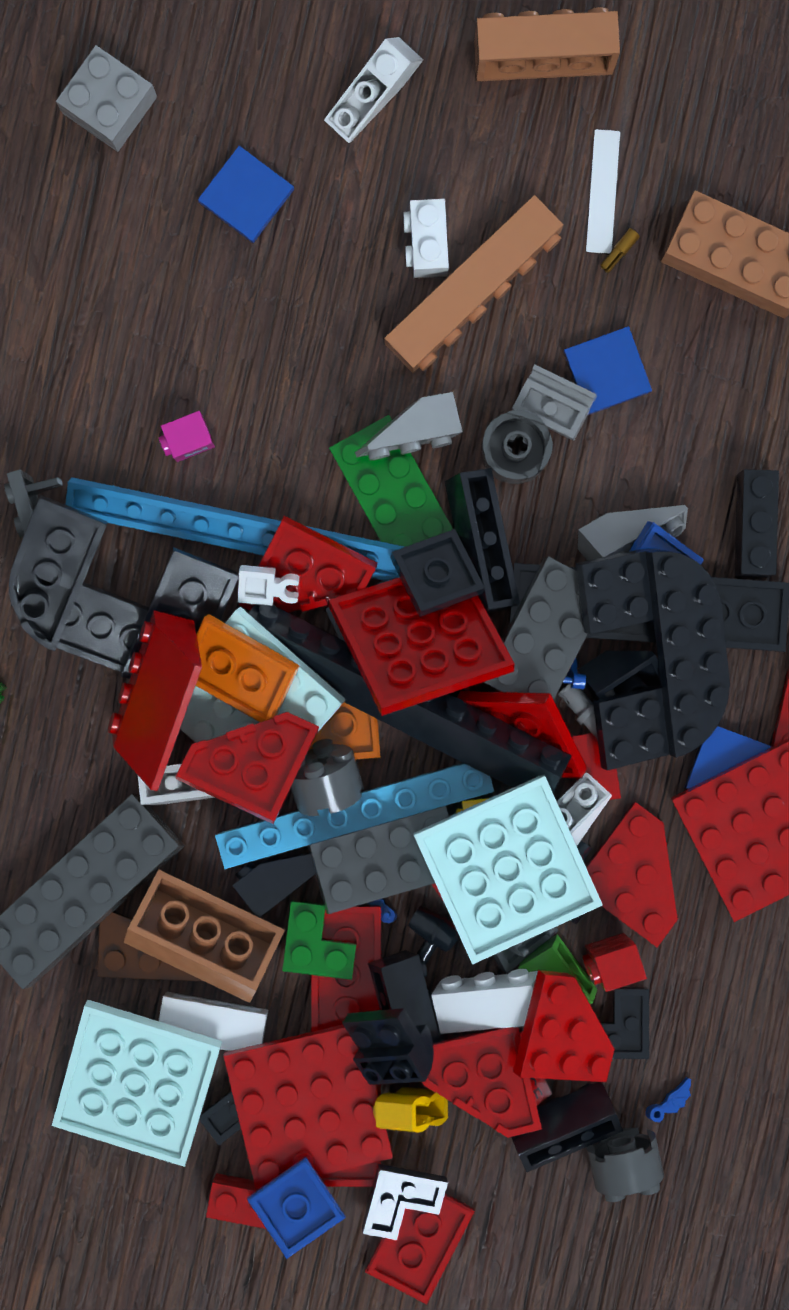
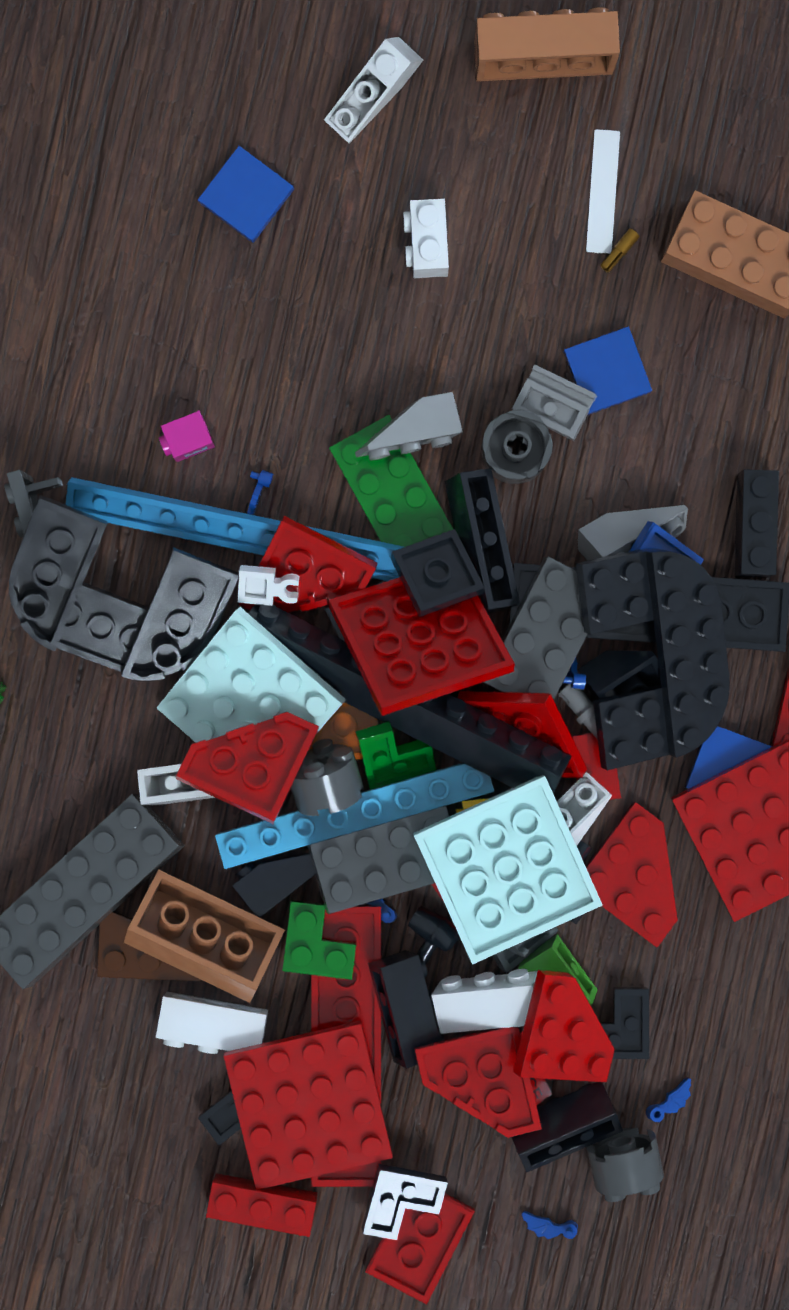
light aqua plate [52,1000,222,1167] -> none
light grey brick [56,45,157,152] -> none
red slope [108,610,202,791] -> none
orange tile [196,614,300,722] -> none
blue tile [247,1157,346,1259] -> none
black brick [342,1008,434,1085] -> none
yellow brick [373,1087,448,1133] -> none
nougat brick [384,195,563,373] -> none
red brick [582,933,647,992] -> none
none -> blue piece [247,470,274,515]
none -> green plate [356,722,436,790]
none -> blue piece [522,1211,578,1239]

